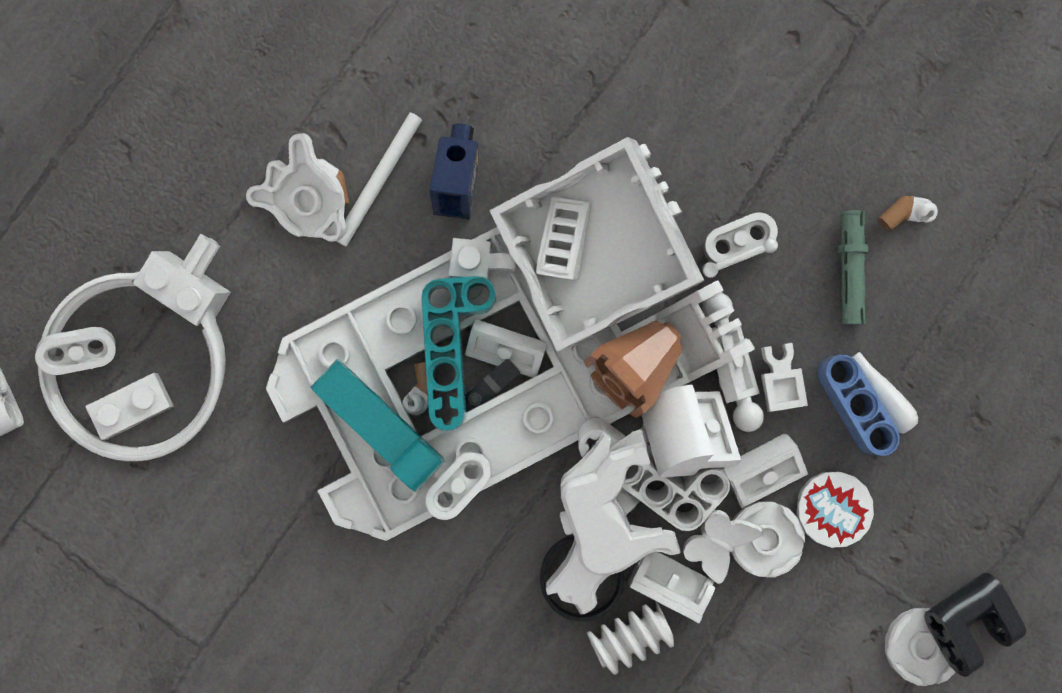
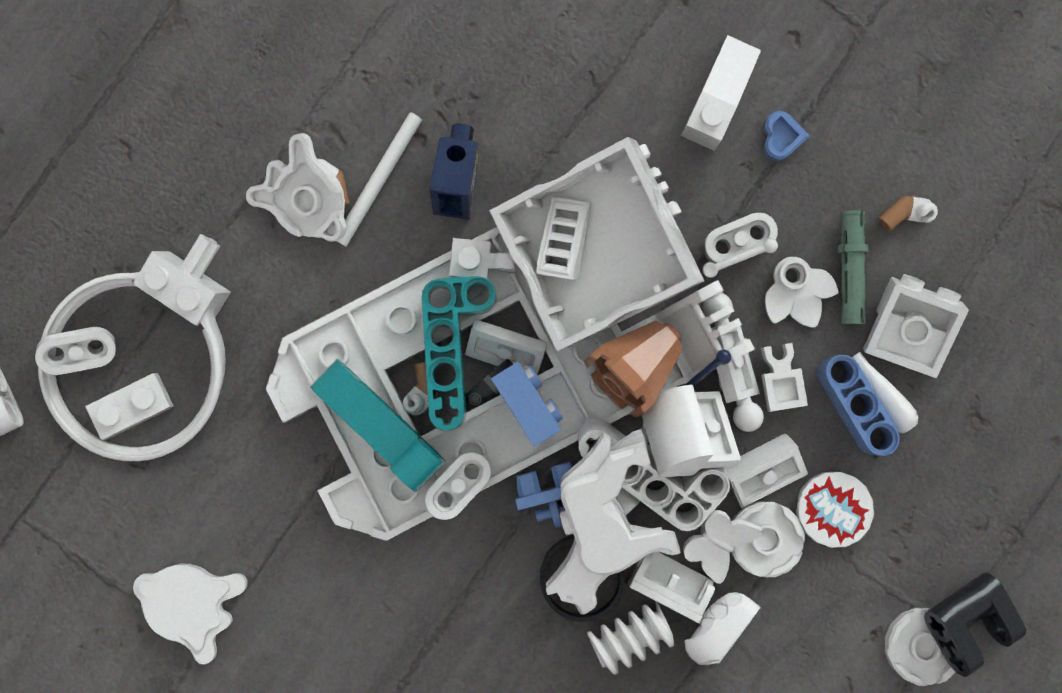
none -> white tile [133,563,247,665]
none -> medium blue piece [491,362,563,447]
none -> medium blue hips [515,462,572,529]
none -> dark blue hinge [677,349,731,387]
none -> white slope [681,35,761,151]
none -> white piece [684,592,761,665]
none -> medium blue tile [763,111,810,162]
none -> white plate [765,257,839,328]
none -> white plate [863,274,969,378]

